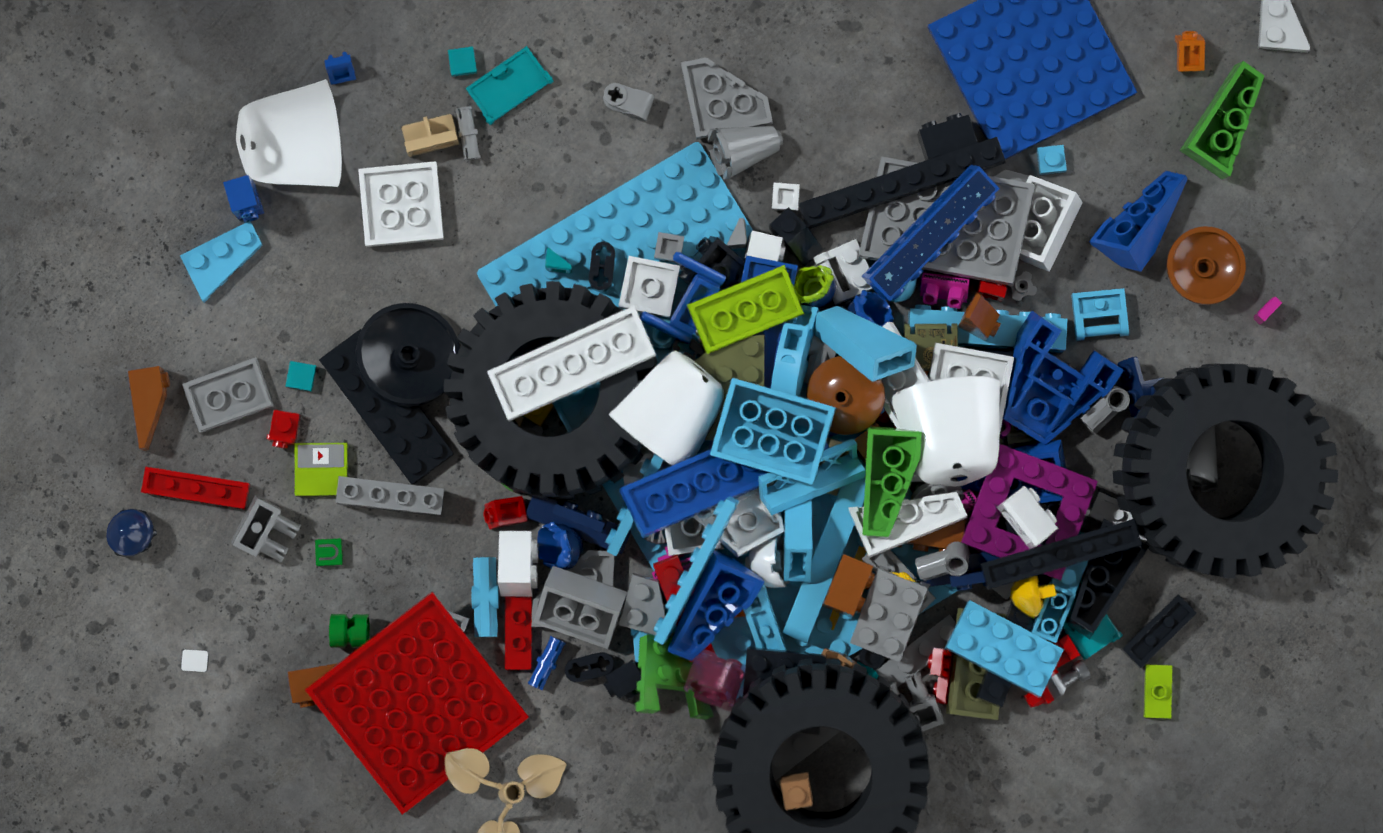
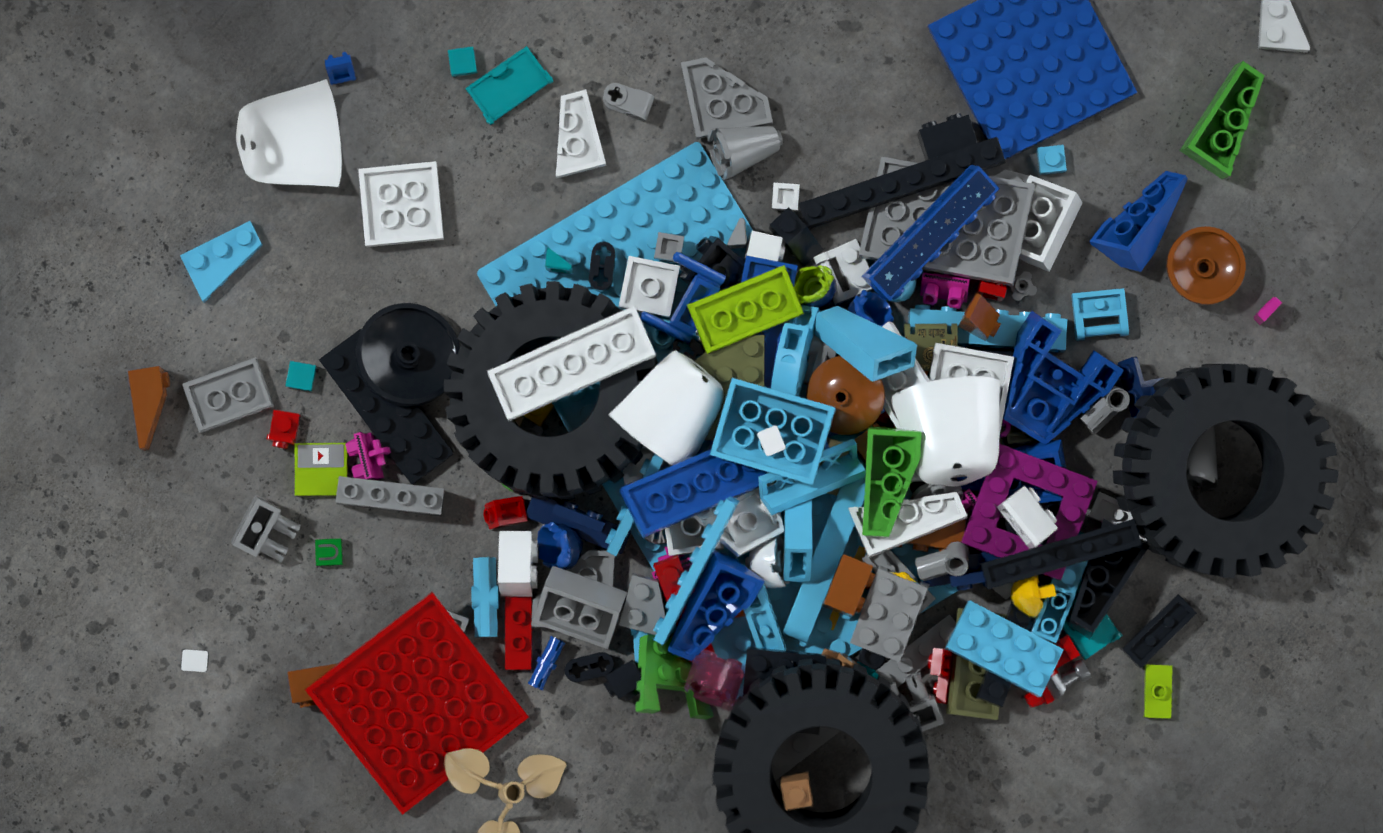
dark blue hair [106,509,157,557] -> none
red plate [141,466,250,510] -> none
blue brick [223,175,264,222] -> none
green wheel [329,614,370,648] -> none
tan panel [402,114,459,157] -> none
light grey pin [455,106,481,161] -> none
orange bracket [1175,31,1205,72] -> none
none -> dark pink hips [345,432,391,480]
none -> white wing [556,90,606,179]
none -> white sticker [757,426,786,456]

